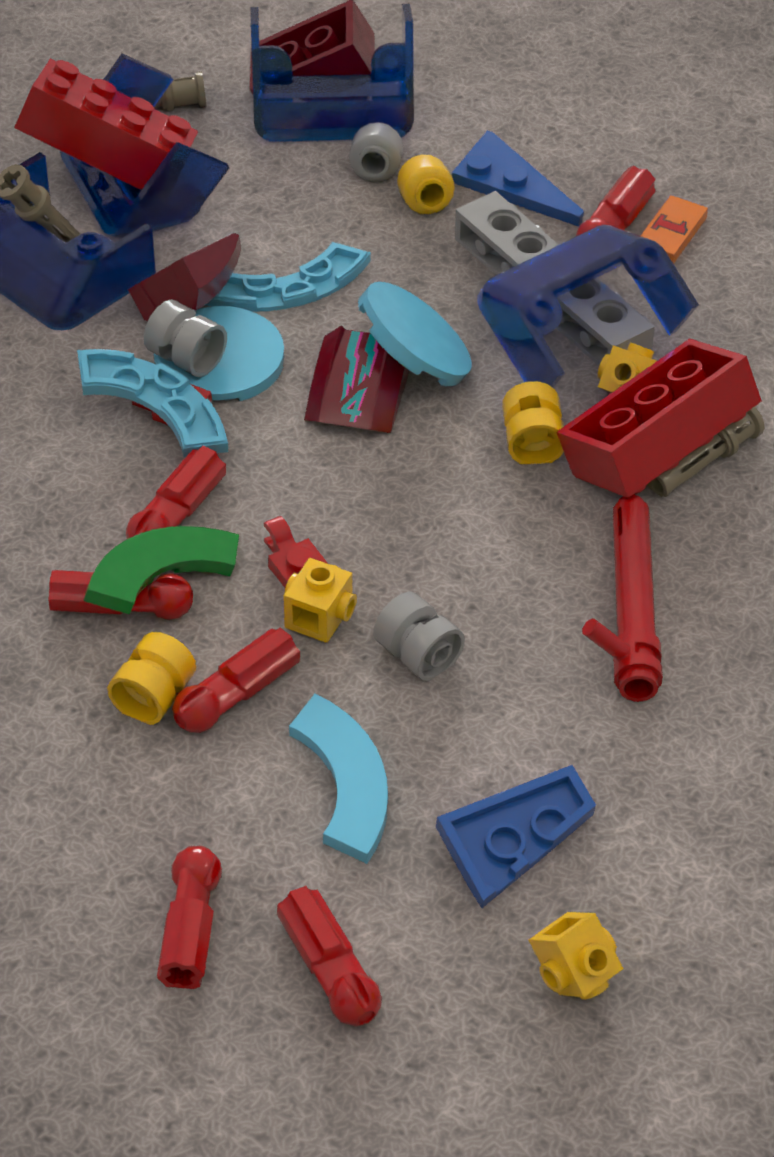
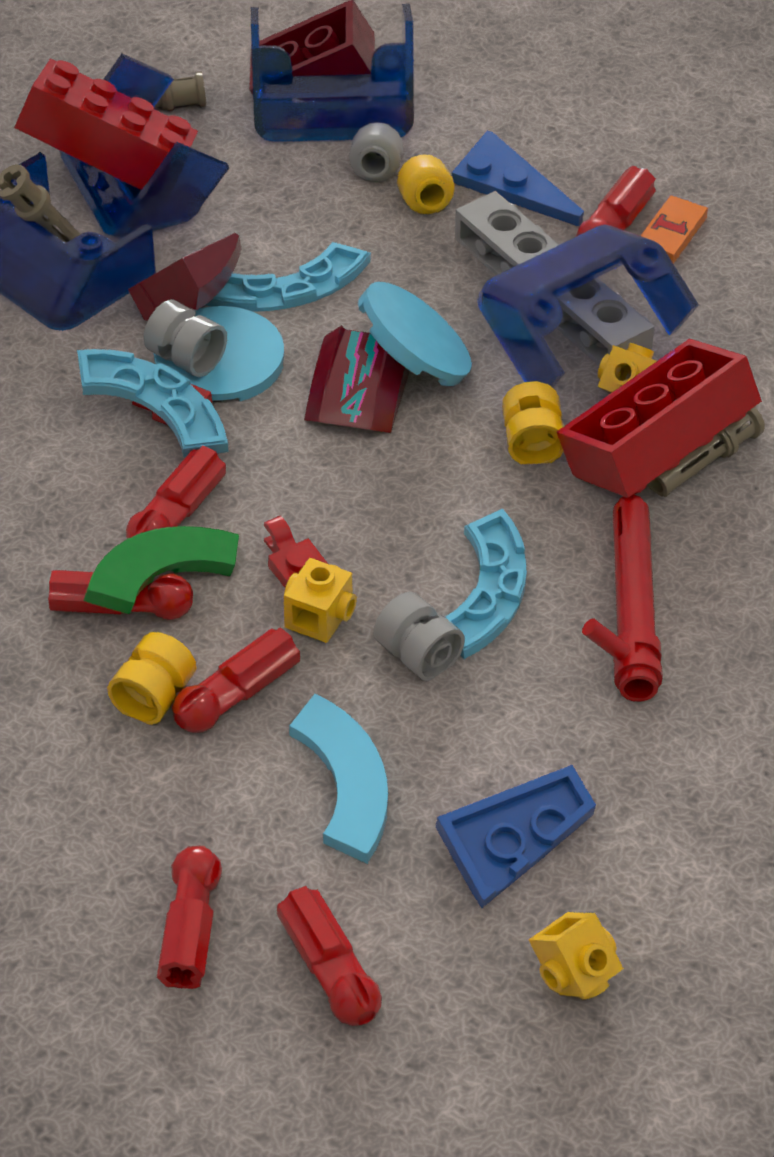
none -> medium azure tile [445,509,527,659]

